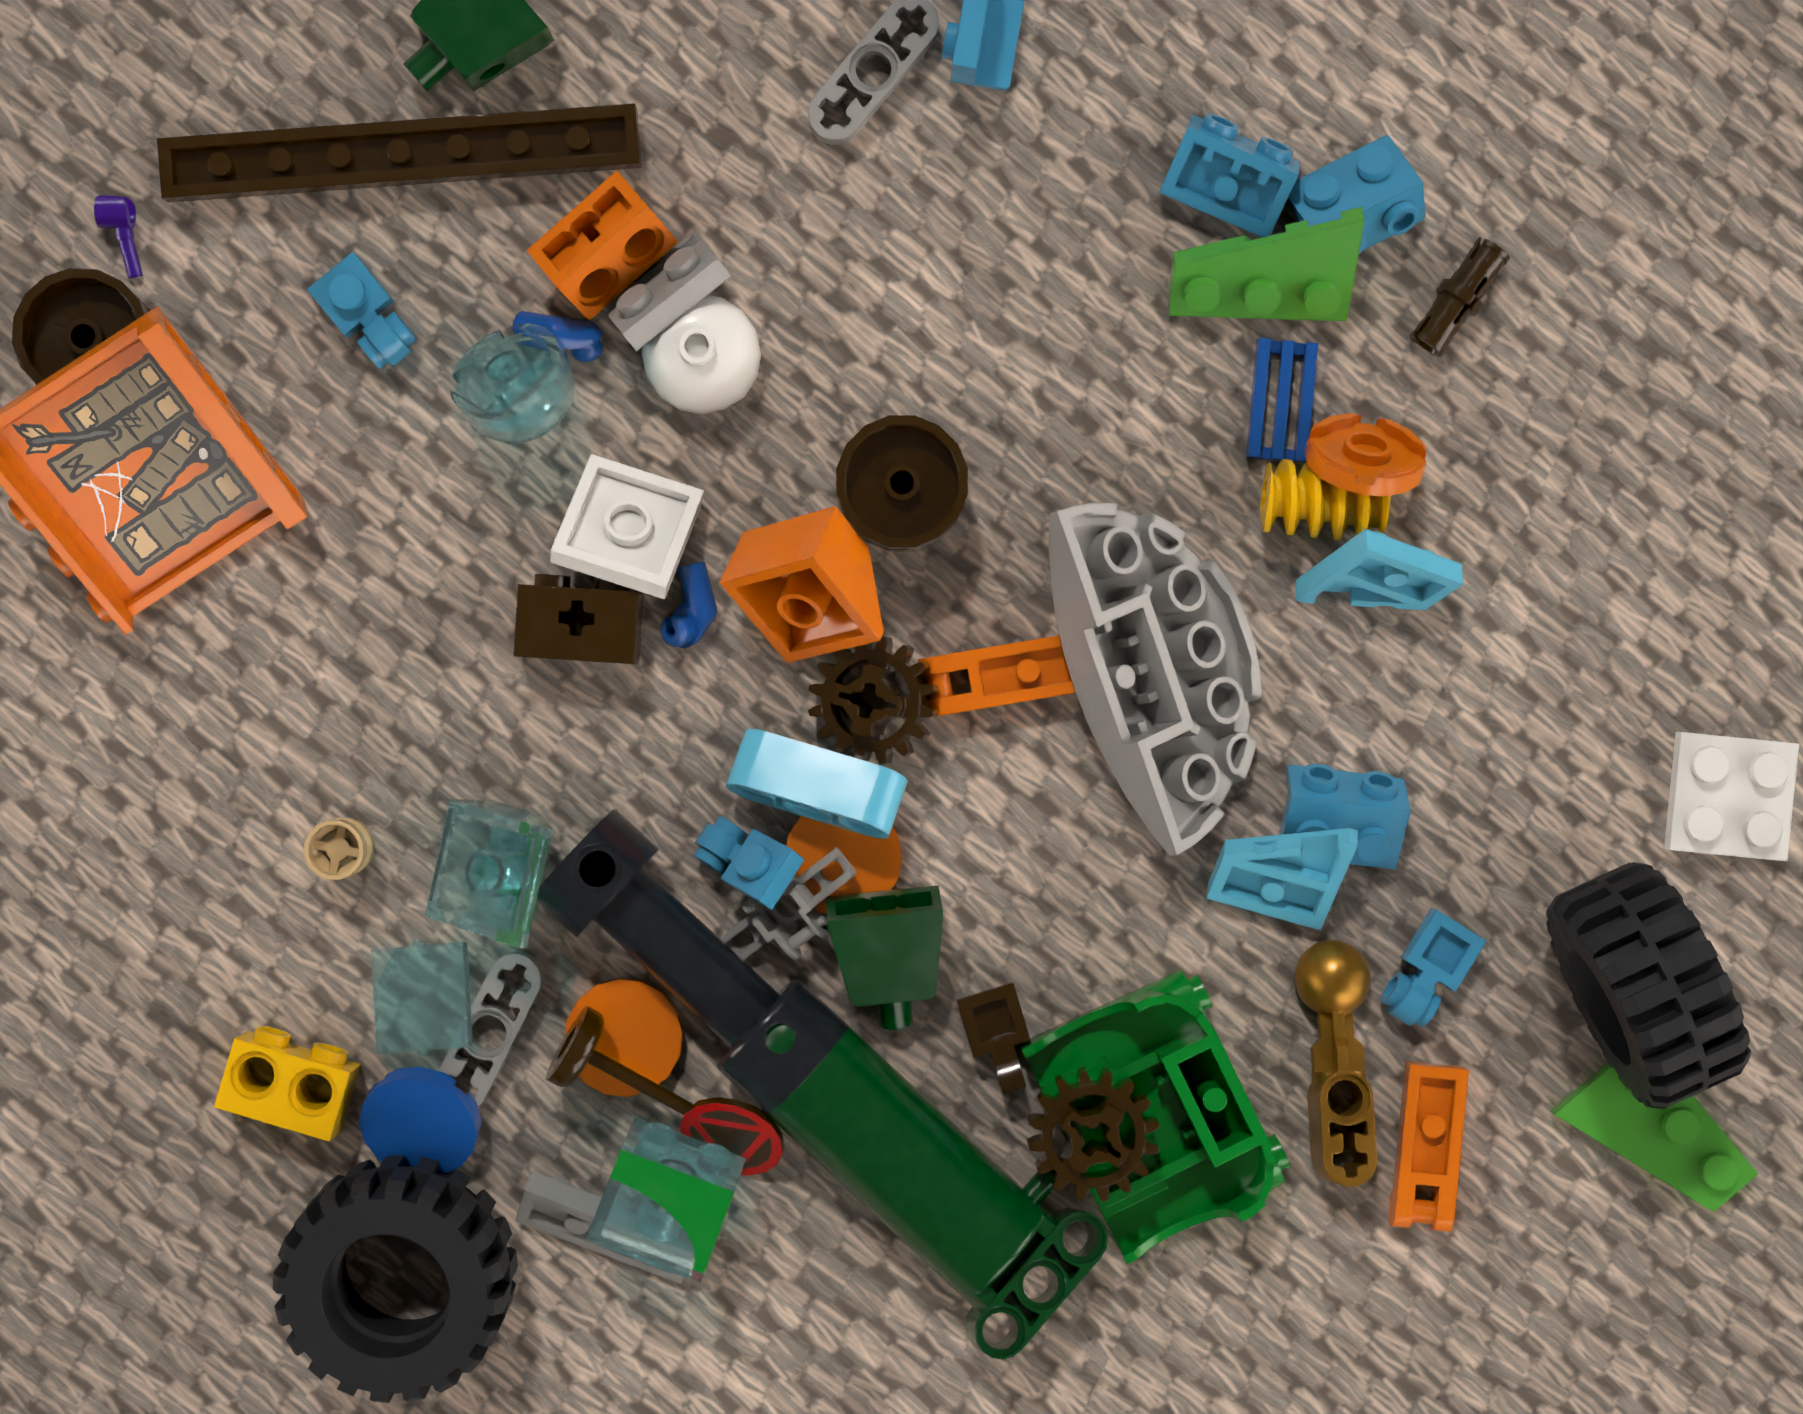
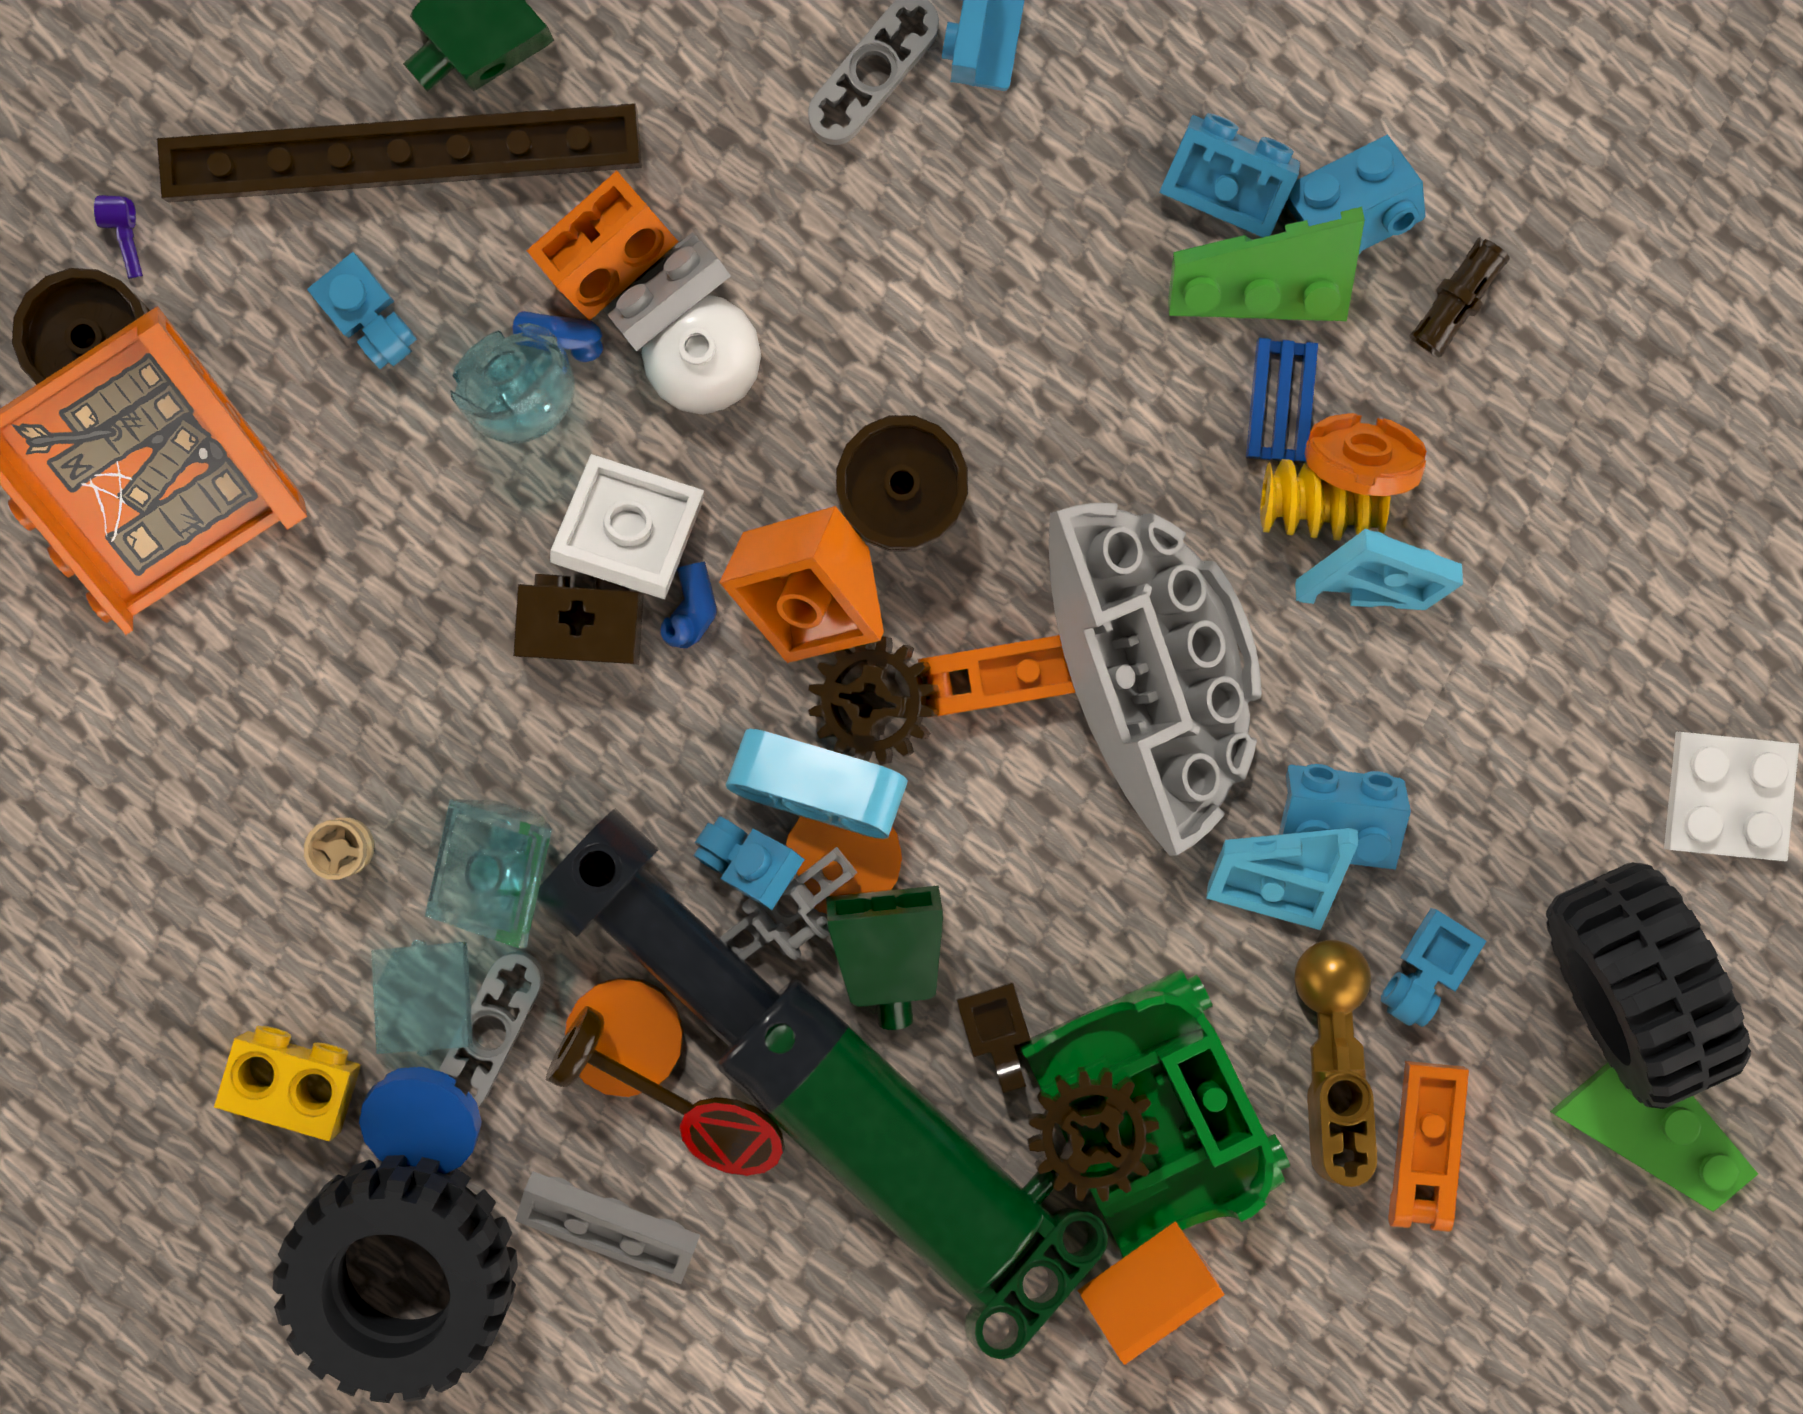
clear light blue slope [586,1117,746,1283] -> none
none -> orange slope [1077,1221,1225,1365]

